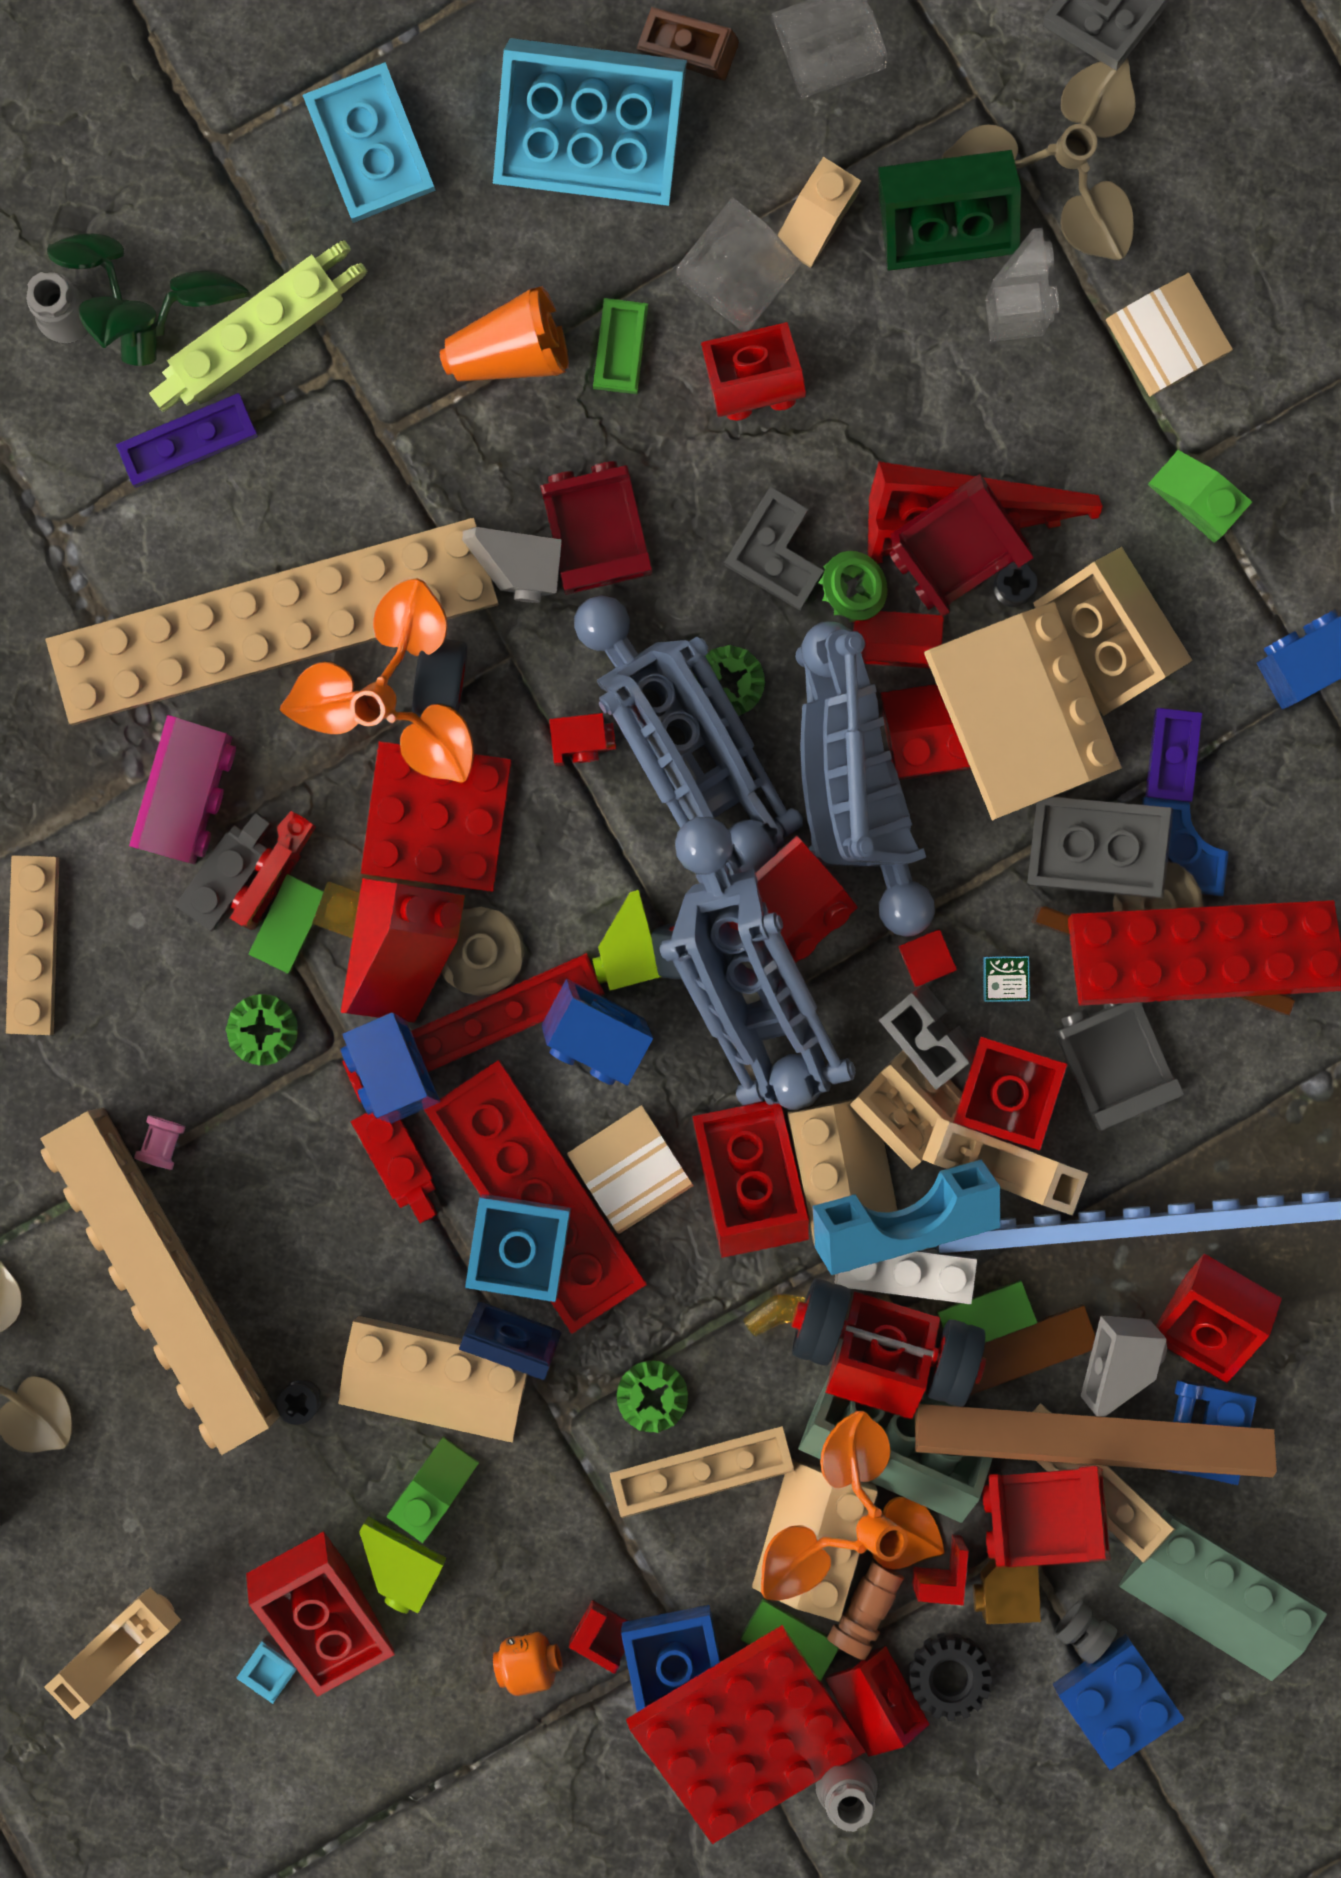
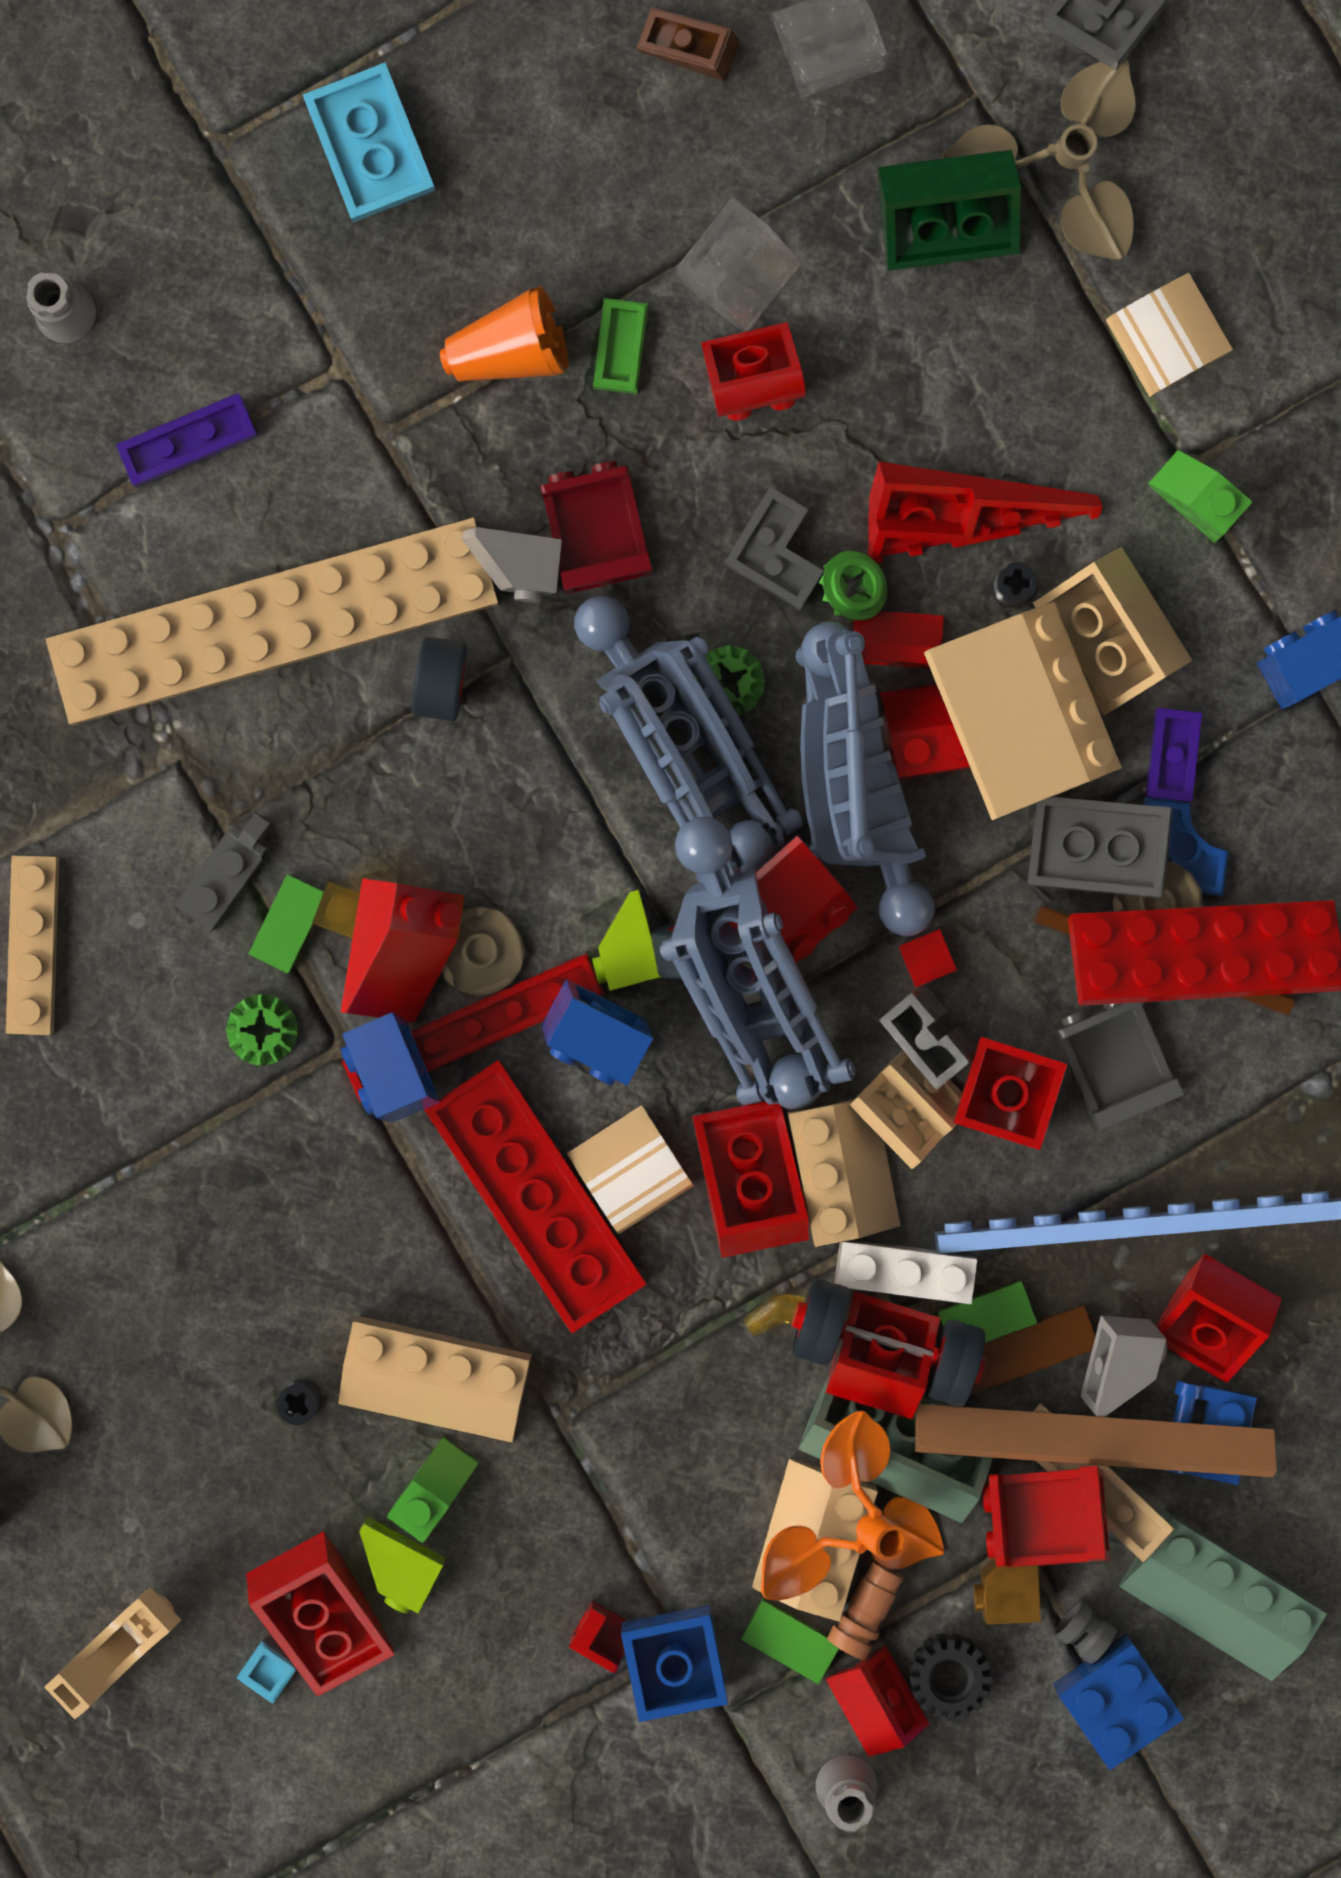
tan brick [40,1107,280,1455] -> none
dark green plant [47,233,251,366] -> none
dark pink slope [129,715,236,864] -> none
bright pink bush [134,1115,186,1170] -> none
yellowish green hinge [149,240,367,412] -> none
red hinge [230,811,316,930] -> none
orange plant [280,578,474,783] -> none
red hinge [350,1113,438,1224] -> none
red plate [360,741,512,892] -> none
dark blue tile [459,1302,562,1380] -> none
dark azure brick [465,1194,571,1302] -> none
medium azure slope [493,38,687,206] -> none
orange head [493,1632,562,1696] -> none
red brick [549,713,616,766] -> none
tan plate [610,1426,795,1518] -> none
bright green gear [617,1361,688,1433] -> none
red plate [626,1625,865,1844] -> none
tan slope [774,157,861,268] -> none
dark azure arch [813,1159,1000,1275] -> none
dark red panel [889,474,1034,617] -> none
red panel [912,1534,969,1606] -> none
tan arch [922,1117,1088,1216] -> none
tile [983,956,1030,1002] -> none
clear slope [985,228,1059,342] -> none

